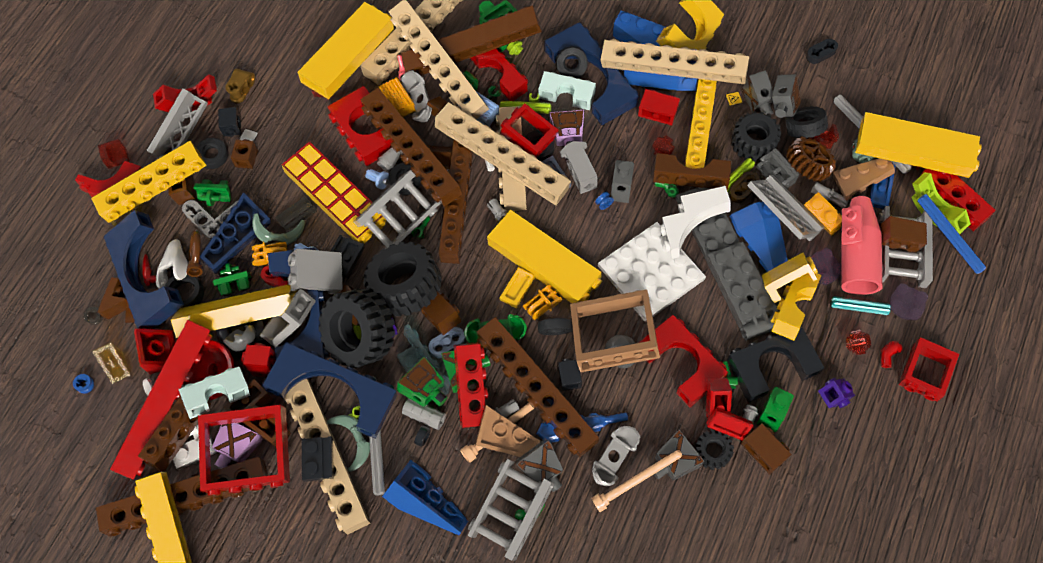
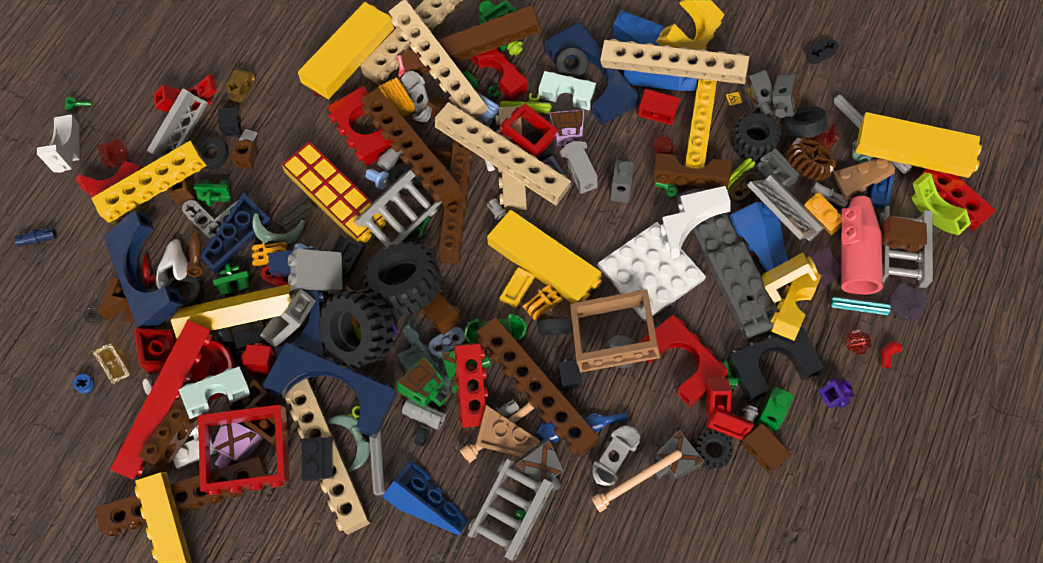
dark grey hair [223,325,256,352] -> none
blue bush [595,192,614,210] -> none
red window [899,337,959,402] -> none
blue axle [917,194,986,274] -> none
none -> dark blue pin [14,227,57,247]
none -> white arch [37,115,80,172]
none -> green hand [65,97,91,111]

